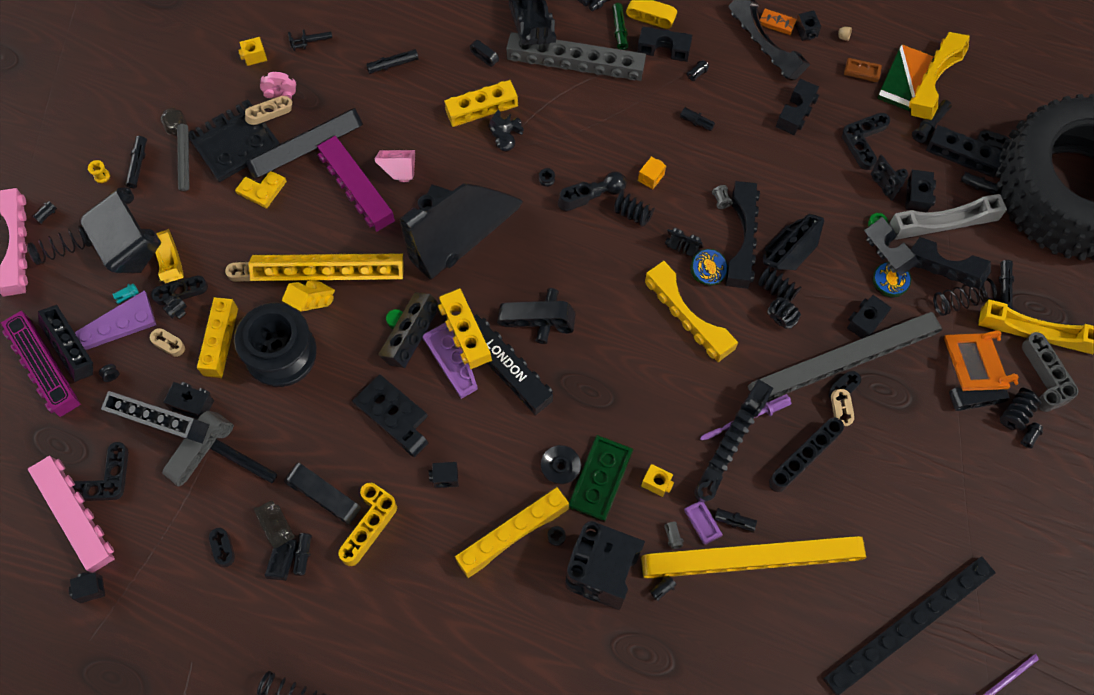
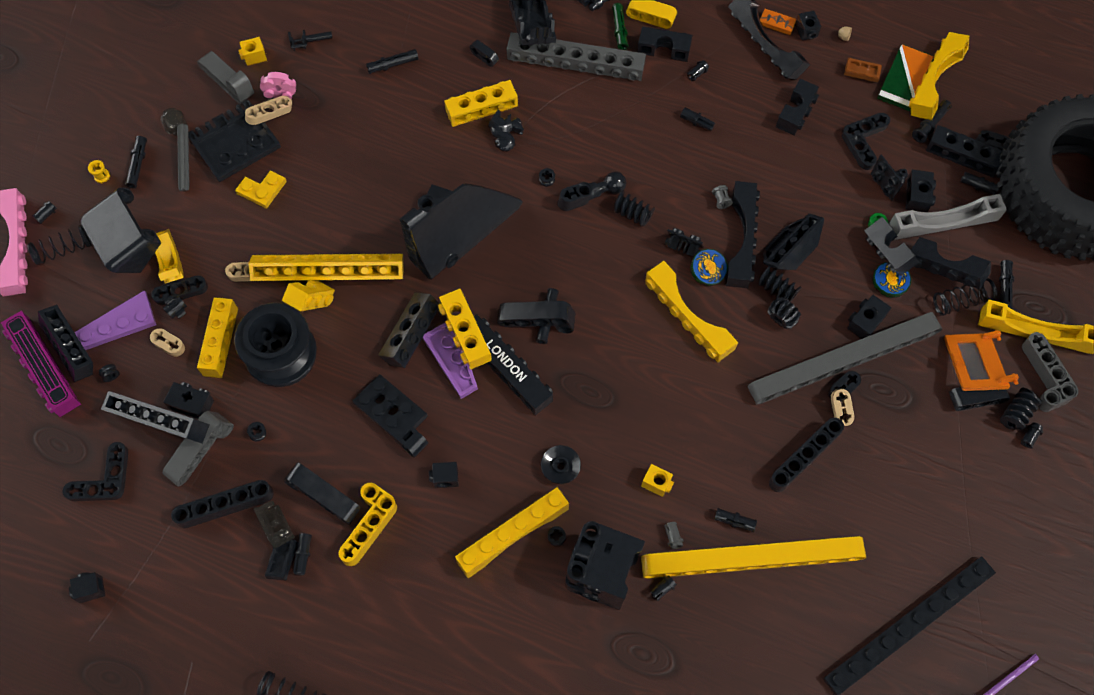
bright pink brick [28,456,115,573] -> none
teal pin [112,283,139,304] -> none
black beam [209,528,235,567] -> none
black axle [210,439,278,483] -> none
black beam [245,108,363,178] -> none
magenta brick [317,135,395,232] -> none
bright pink slope [375,150,415,182] -> none
green tile [386,309,403,329] -> none
dark green tile [569,435,633,522] -> none
light orange brick [638,157,666,190] -> none
medium lavender tile [684,501,723,546] -> none
black piece [694,379,773,502] -> none
medium lavender piece [700,394,792,440] -> none
none -> black beam [171,480,274,528]
none -> dark grey beam [197,51,254,104]
none -> black bush [247,422,266,442]

